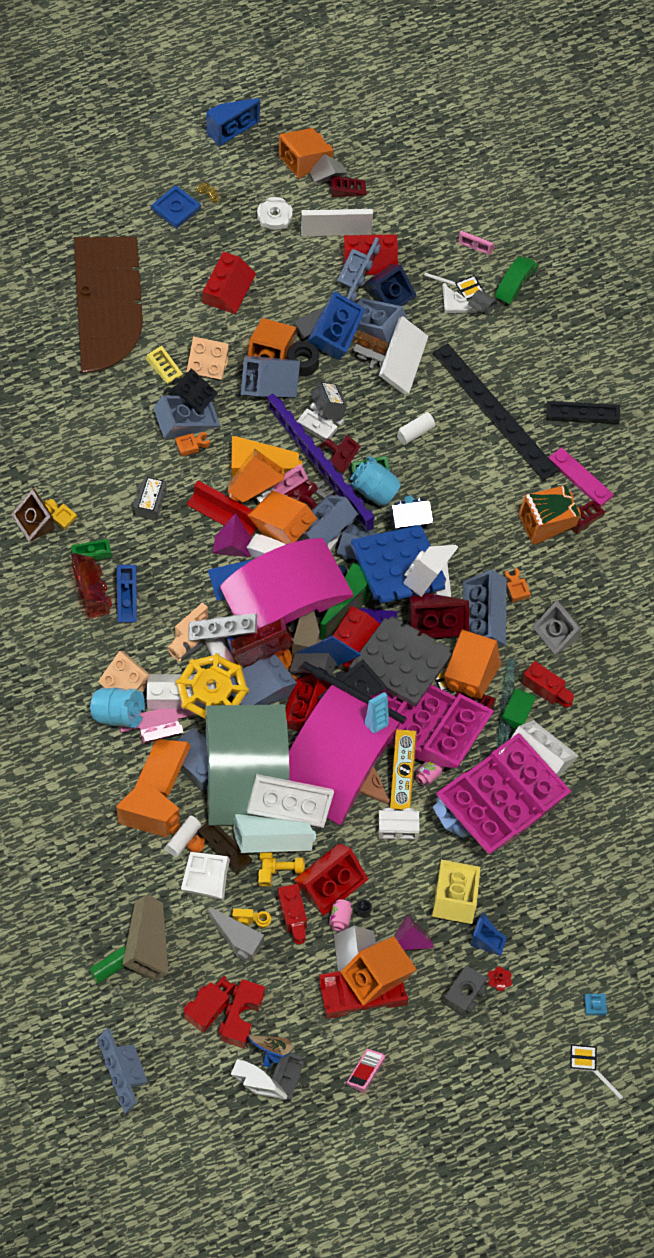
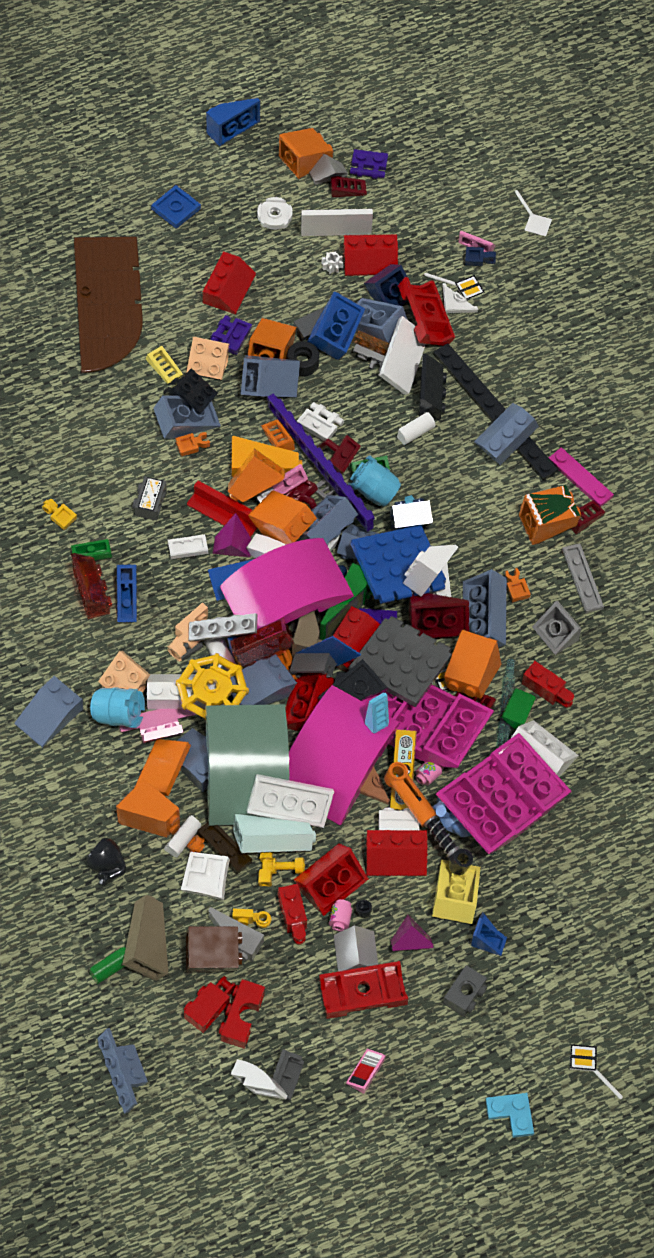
reddish brown slope [11,489,55,542] -> none
clear yellow arm [197,182,219,203] -> none
shield [248,1035,292,1067] -> none
black bar [301,661,407,724] -> none
dark grey brick [312,382,347,420] -> none
sand blue bracket [337,238,381,302] -> none
orange slope [341,936,417,1006] -> none
dark grey piece [468,290,498,315] -> none
red plant [488,966,512,991] -> none
green arch [495,256,539,304] -> none
black plate [546,401,620,424] -> none
dark azure tile [584,994,607,1016] -> none
none -> sand blue slope [14,676,83,748]
none -> black piece [86,838,126,887]
none -> white plate [168,534,208,559]
none -> reddish brown slope [186,926,242,973]
none -> dark purple plate [210,315,252,355]
none -> orange slope [261,419,295,451]
none -> white gear [322,252,343,274]
none -> dark purple plate [350,149,388,179]
none -> red slope [366,830,428,876]
none -> piece [384,762,473,875]
none -> red piece [398,277,455,346]
none -> black slope [419,354,447,420]
none -> dark blue plate [465,247,496,266]
none -> sand blue slope [474,403,539,465]
none -> medium azure plate [485,1093,534,1138]
none -> white piece [515,190,552,236]
none -> light grey tile [562,543,604,613]

